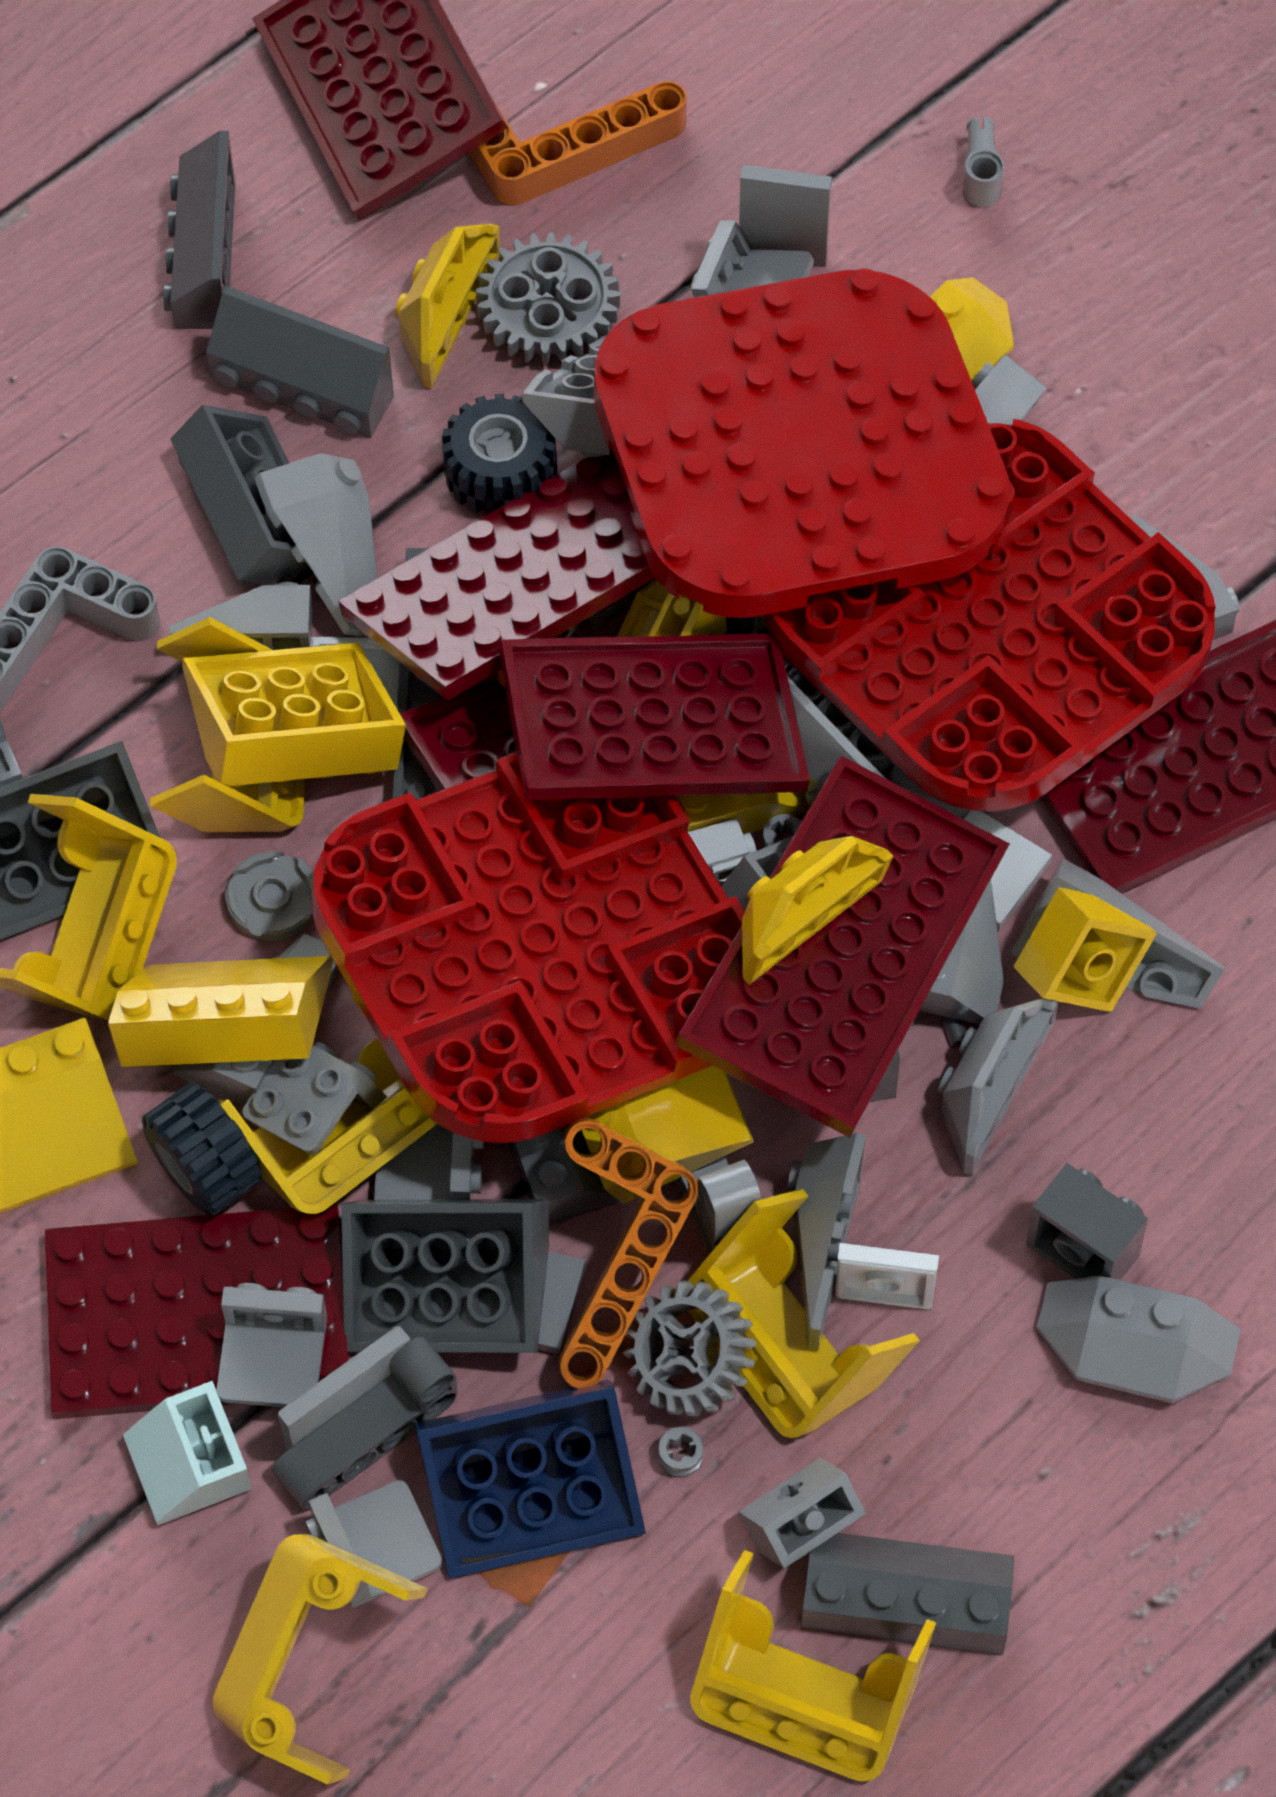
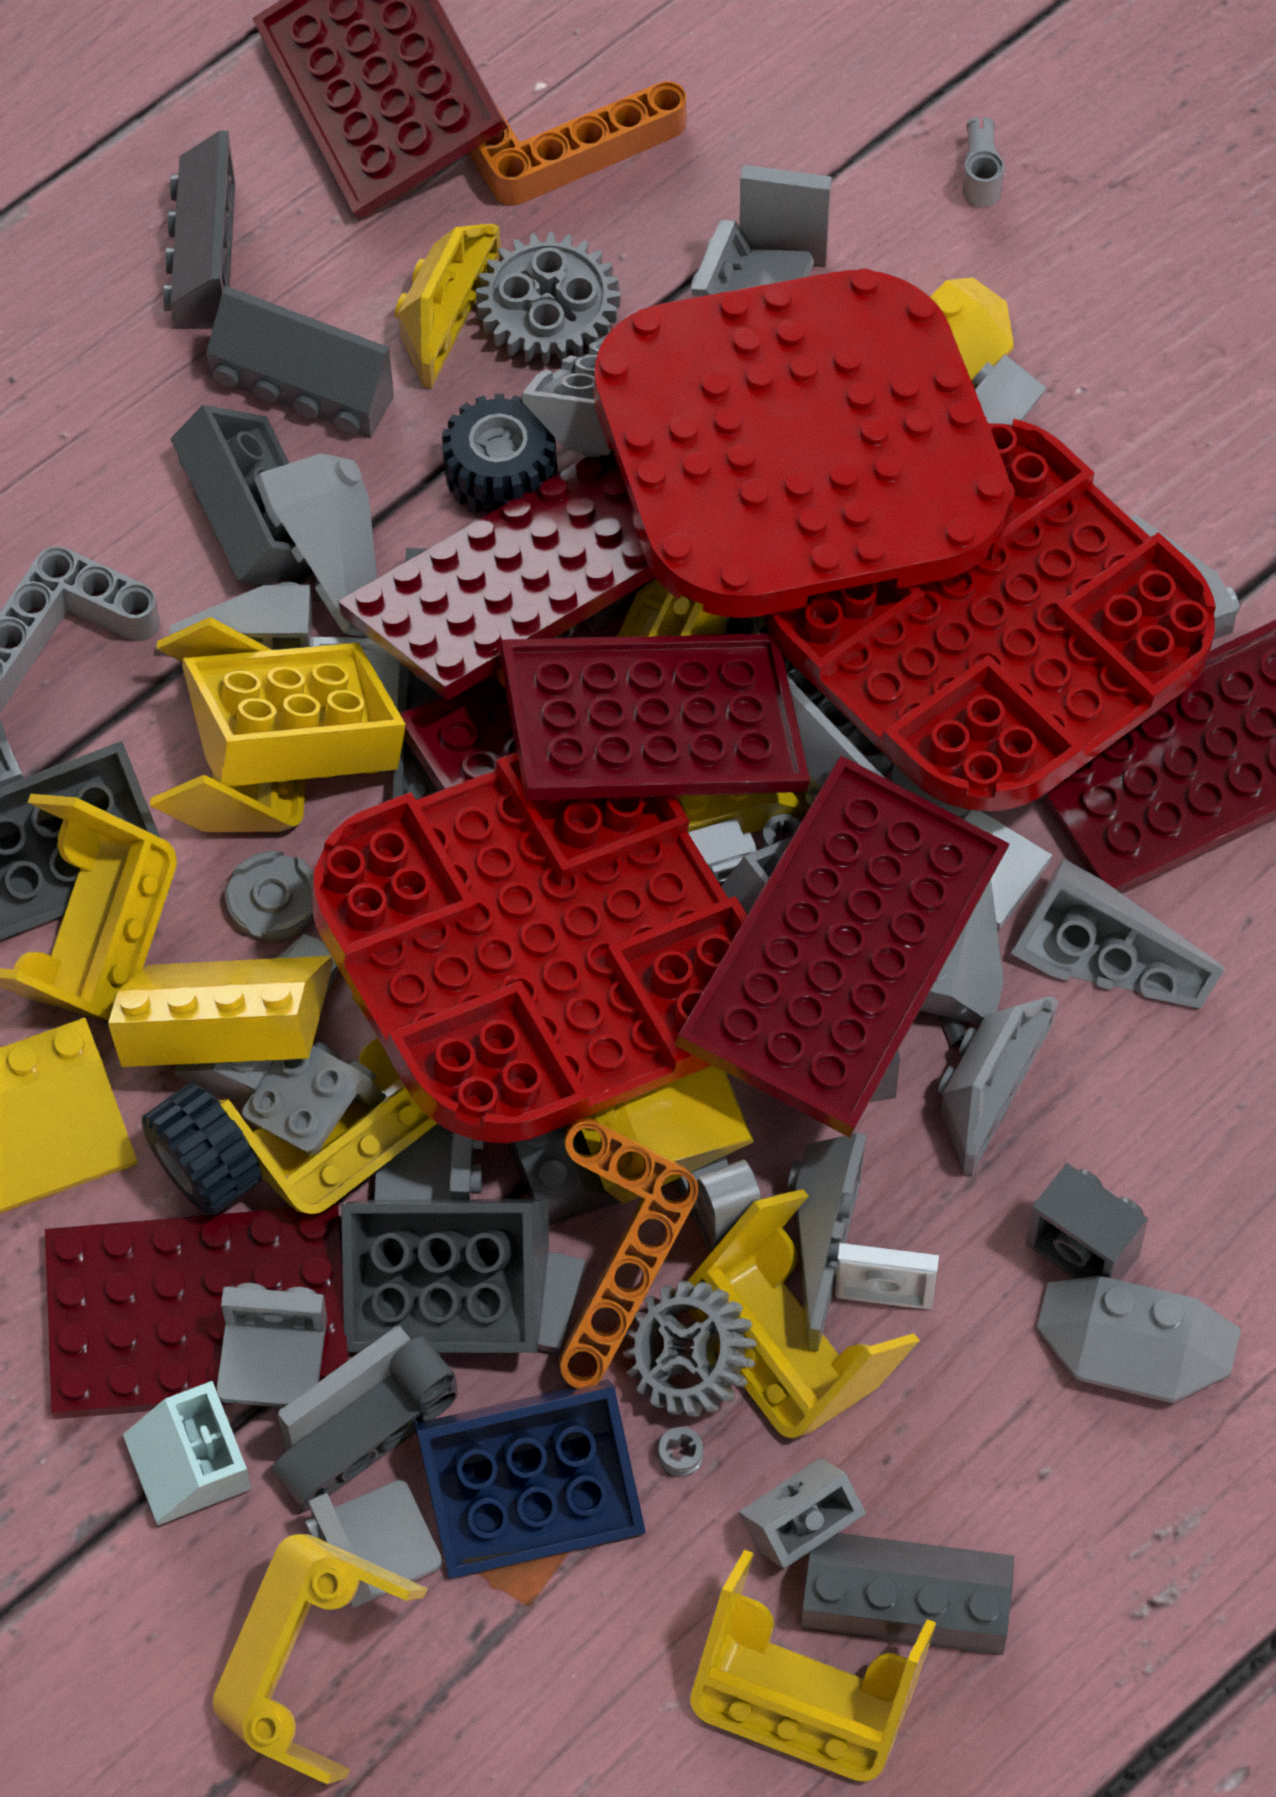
yellow wedge [742,836,893,985] -> none
yellow slope [1013,887,1157,1012] -> none

